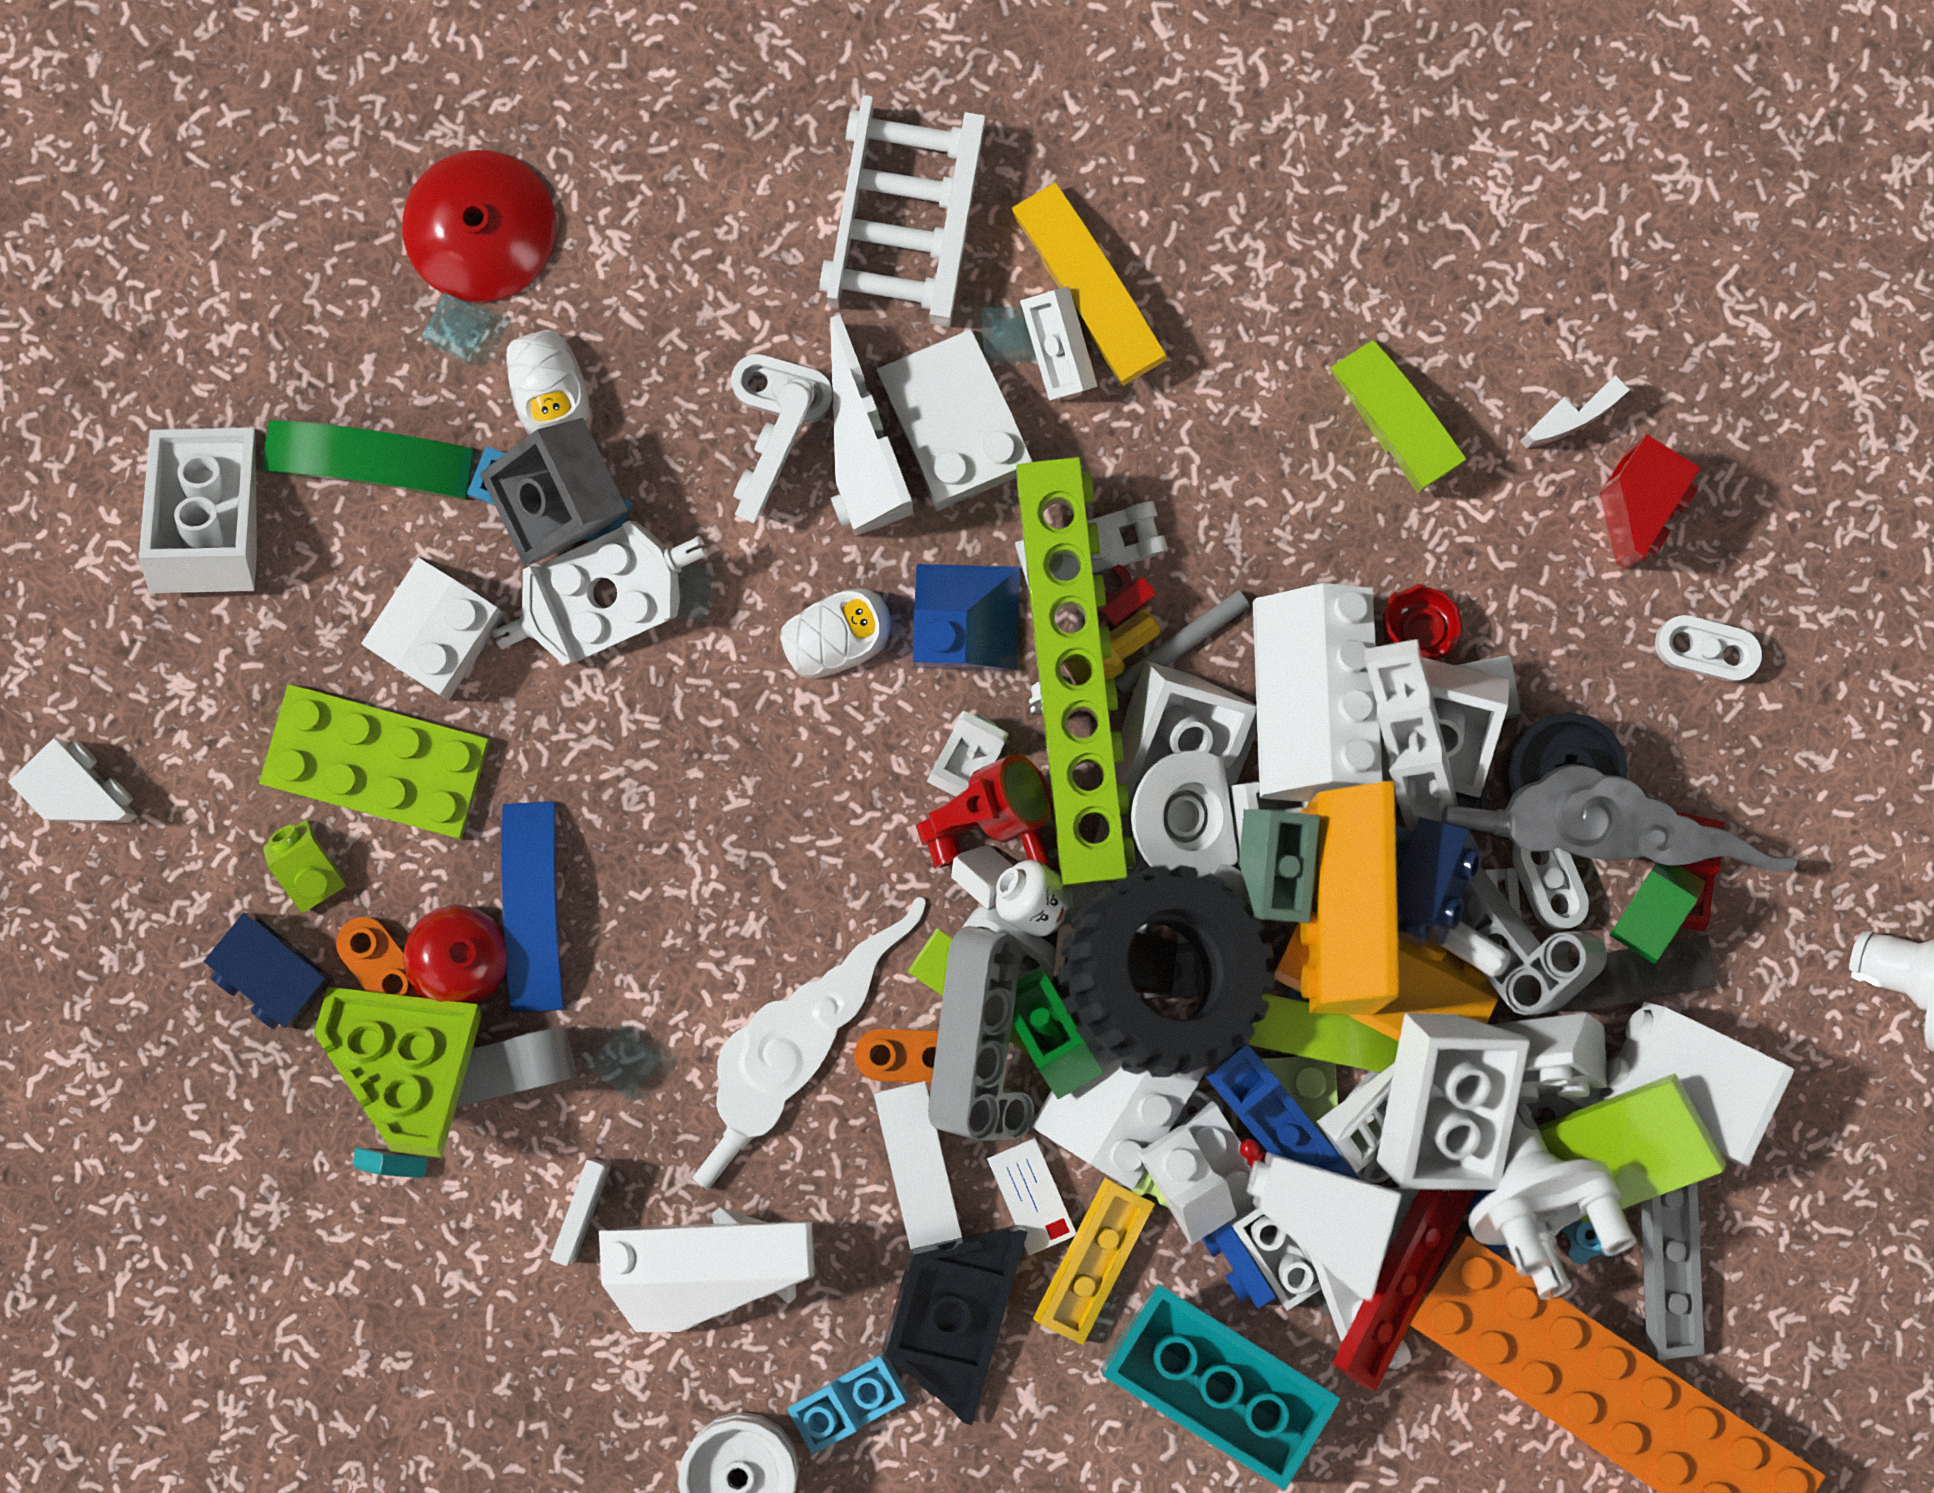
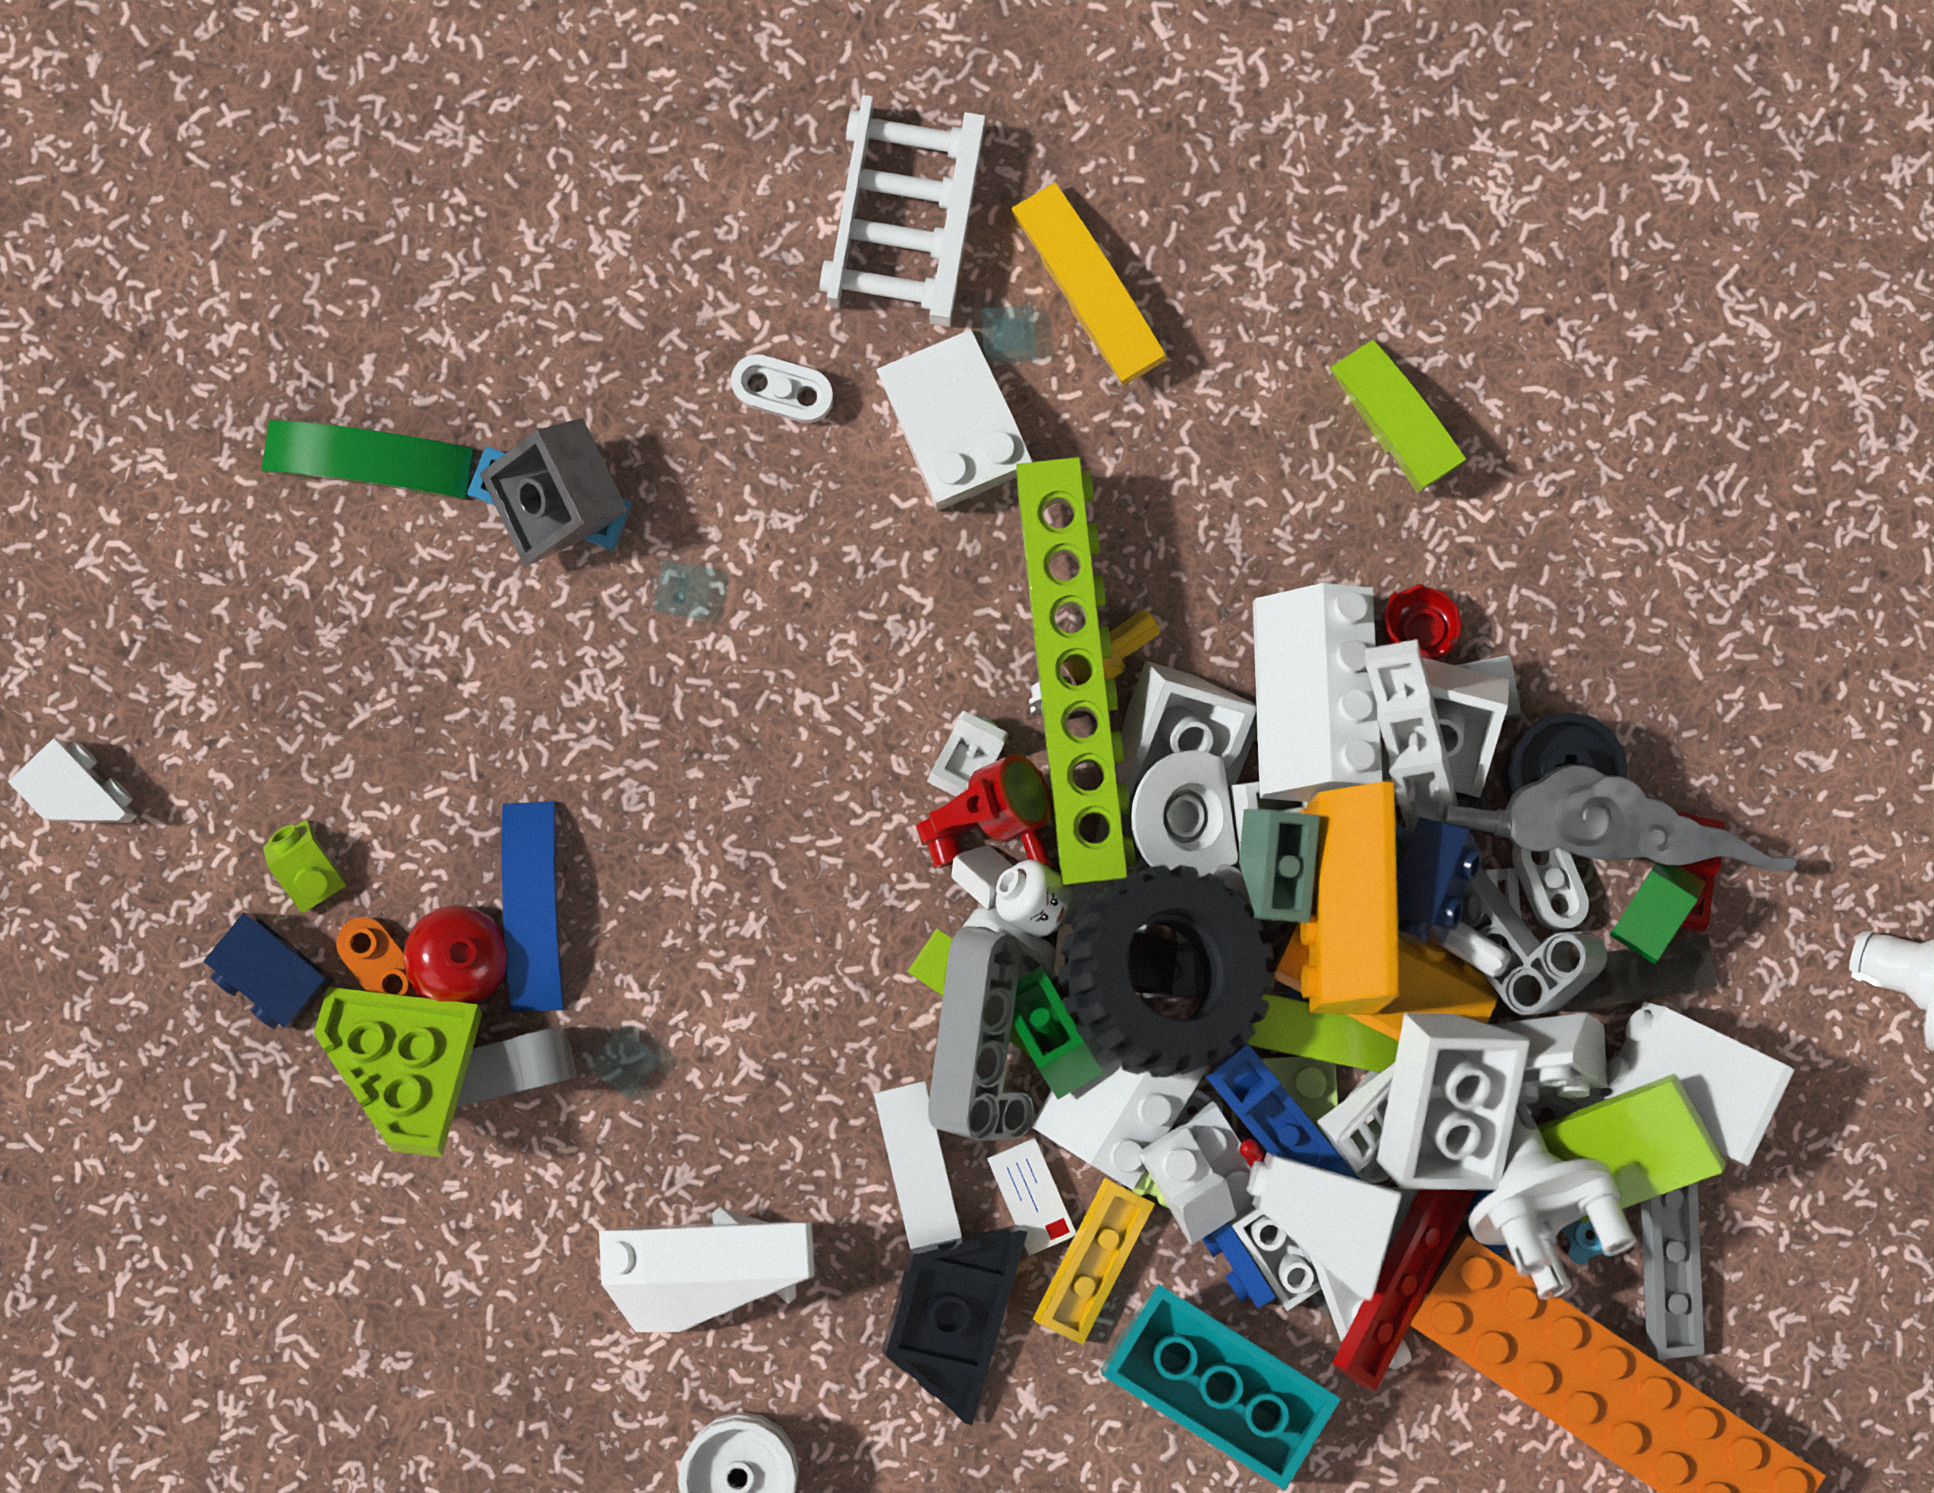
white slope [139,428,257,593] -> none
lime plate [259,684,490,840] -> none
teal tile [353,1147,428,1178] -> none
white slope [361,558,505,700] -> none
red dish [402,150,557,303] -> none
clear light blue tile [421,293,493,364] -> none
white plate [493,521,708,665] -> none
white piece [506,330,589,435] -> none
white tile [550,1157,611,1266] -> none
white piece [692,897,926,1190] -> none
white plate [733,377,815,523] -> none
white piece [780,588,892,679] -> none
medium azure slope [787,1352,910,1455] -> none
white wedge [830,314,913,536] -> none
orange plate [854,1028,938,1083] -> none
blue slope [913,564,1020,671] -> none
white plate [1015,501,1169,590] -> none
white plate [1020,286,1098,400] -> none
red tile [1100,564,1156,630] -> none
light grey bar [1114,590,1250,696] -> none
white slope [1520,375,1630,448] -> none
red slope [1600,434,1700,569] -> none
white plate [1655,615,1762,682] -> none

